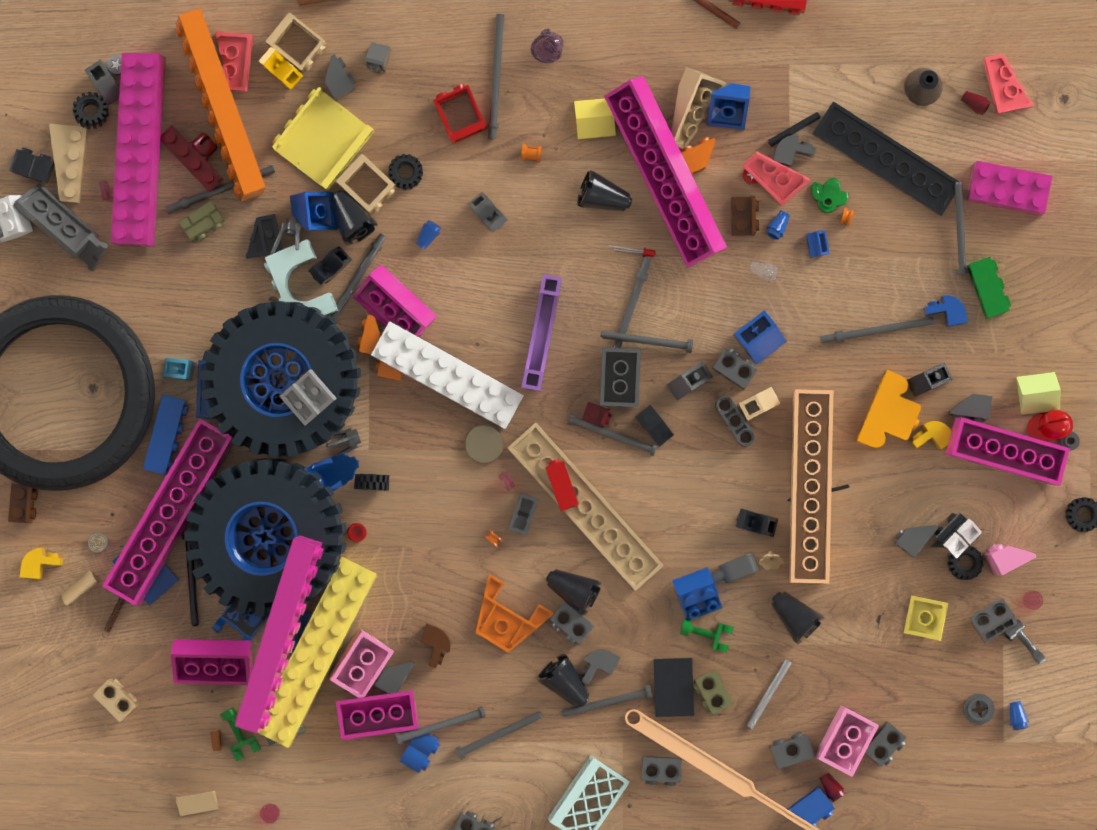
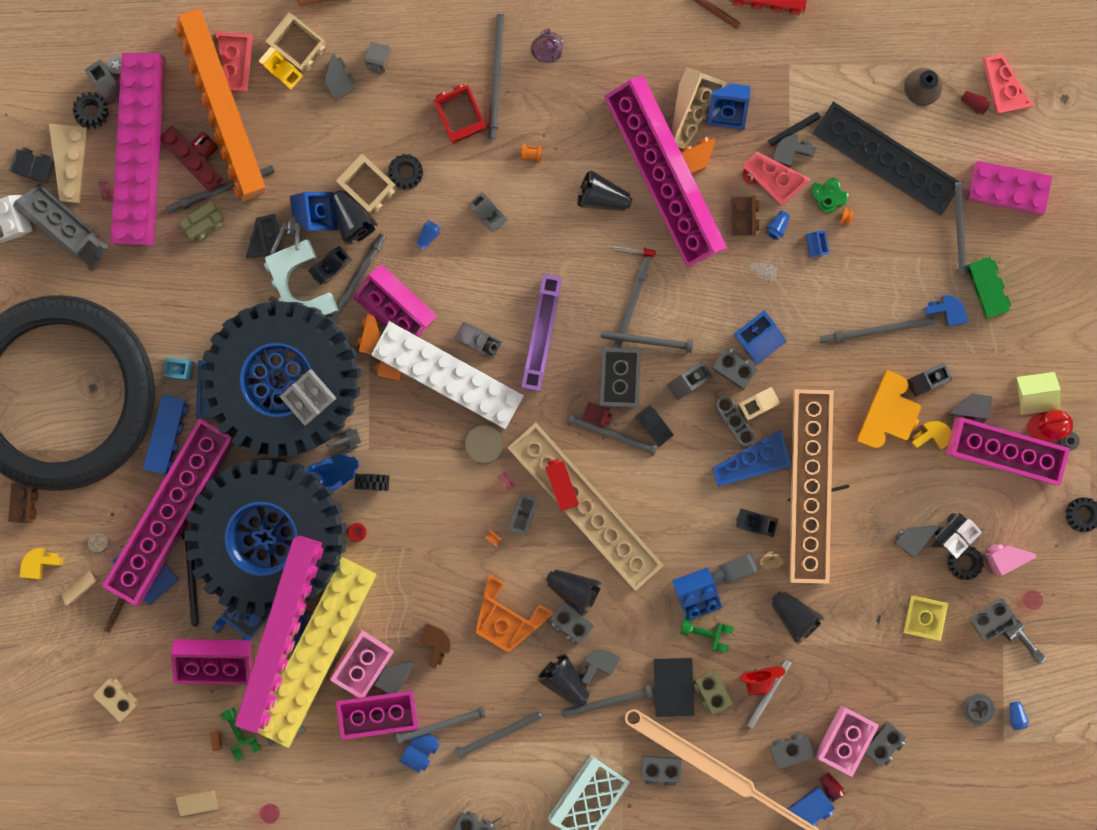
light yellow panel [272,87,374,191] -> none
light yellow slope [574,98,616,140] -> none
none -> dark grey slope [454,322,502,359]
none -> blue wing [712,430,792,487]
none -> red piece [740,666,786,696]

